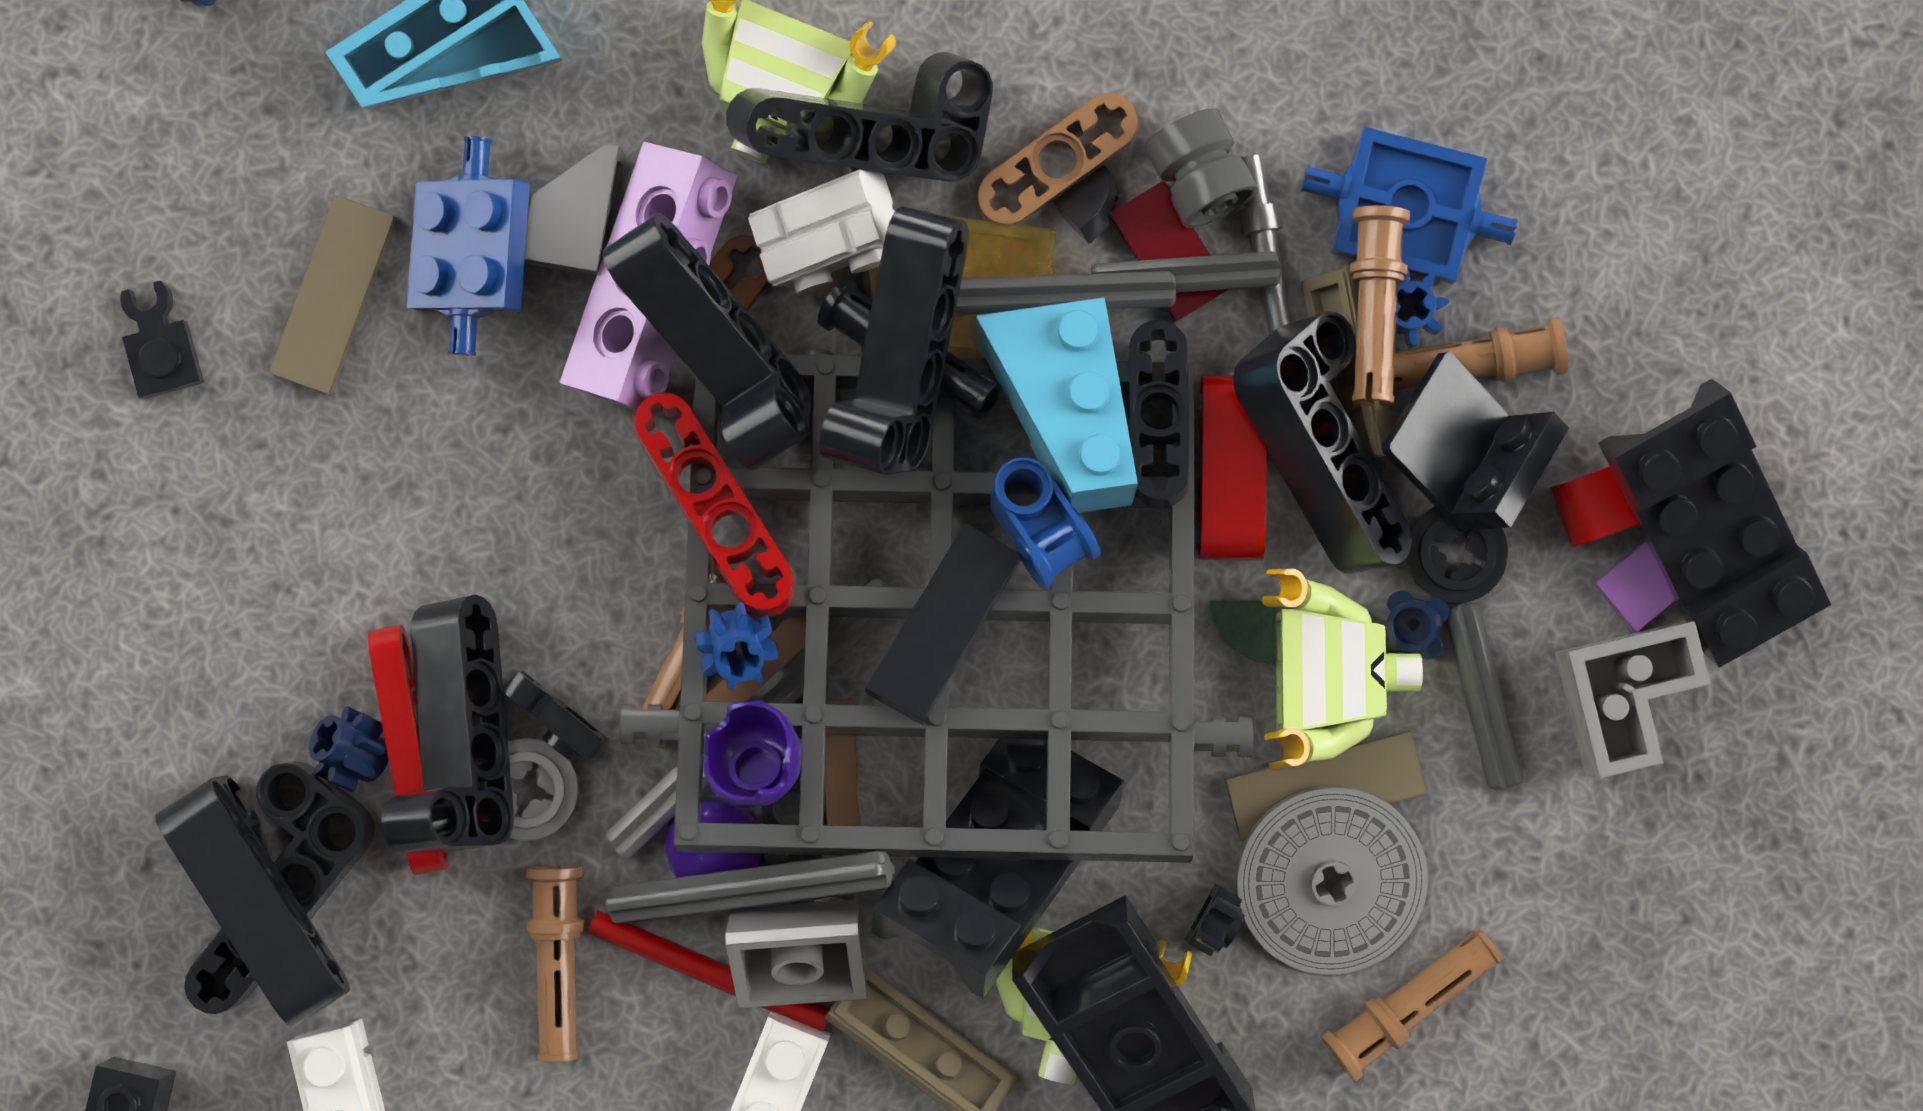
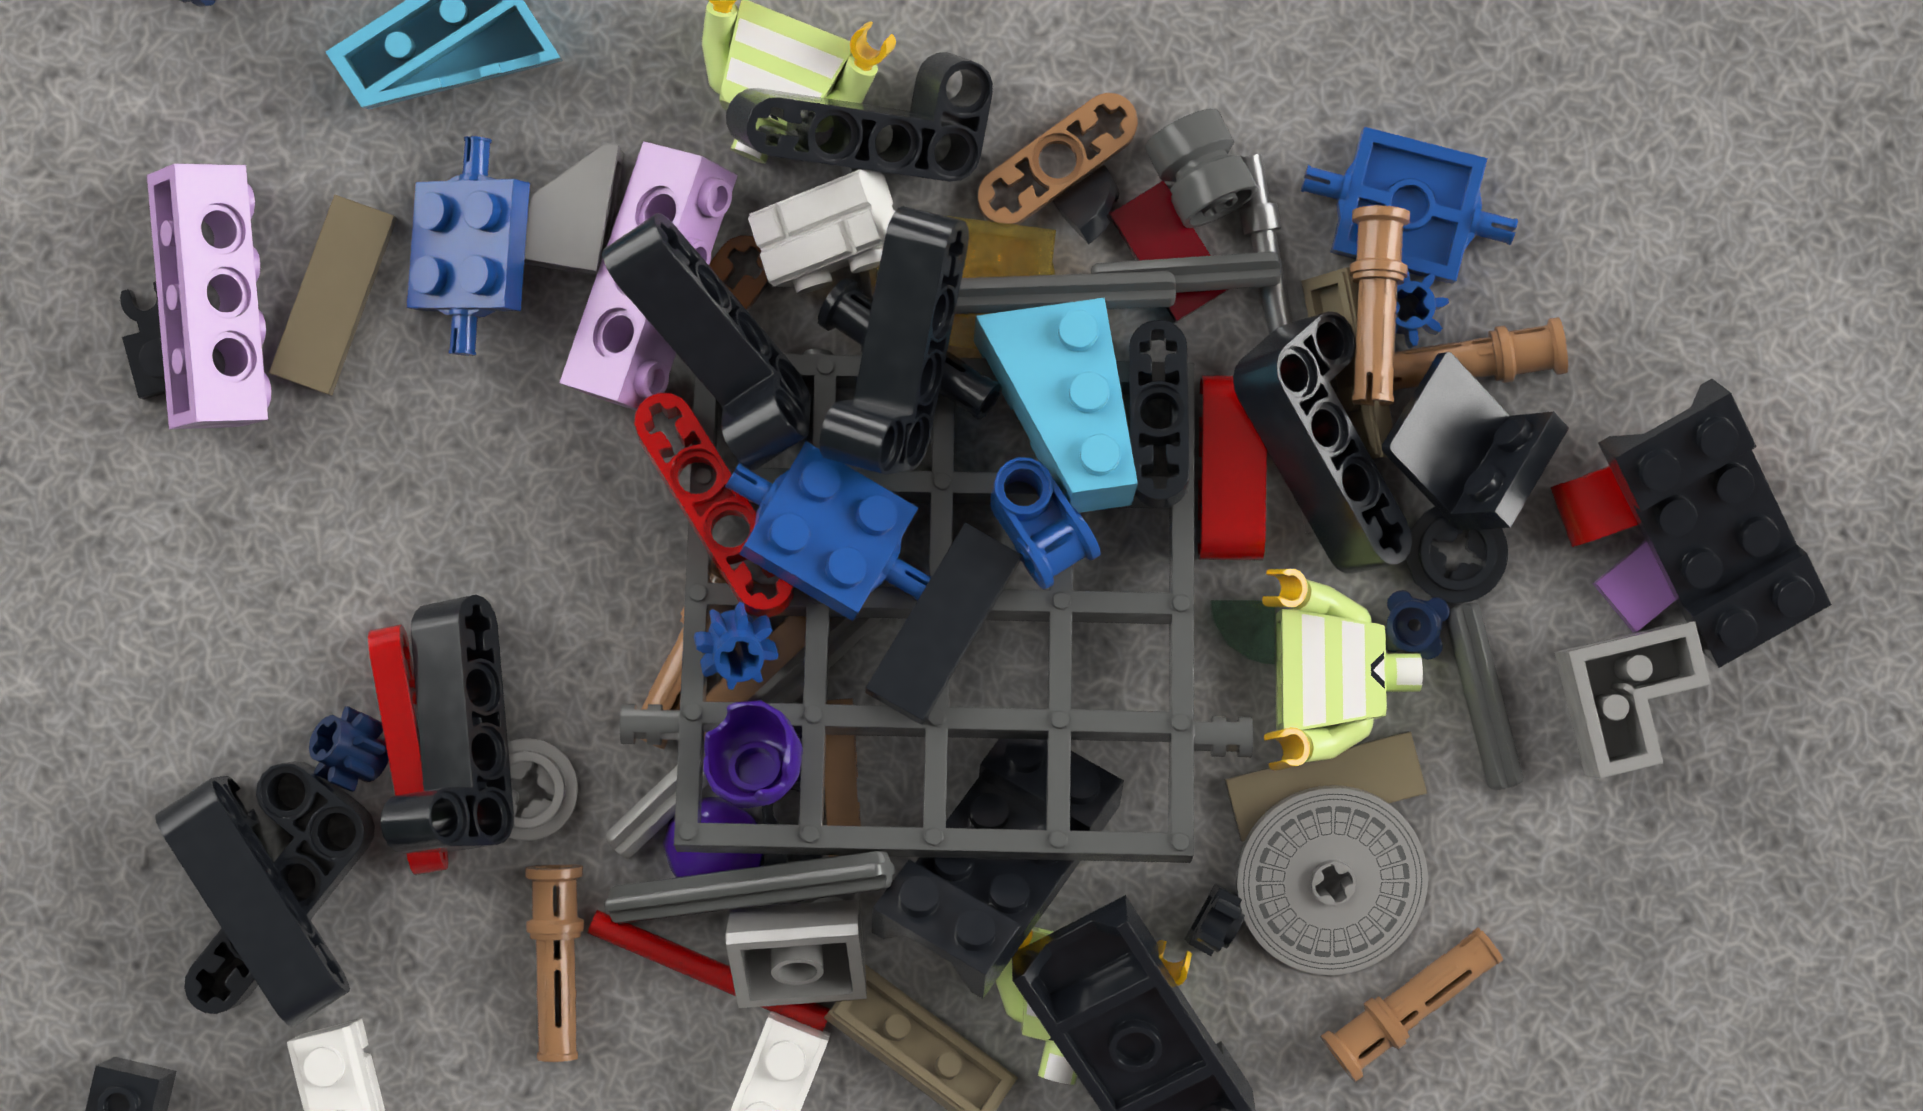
black plate [502,671,609,761] -> none
none -> lavender brick [147,164,271,429]
none -> blue plate [725,441,932,621]

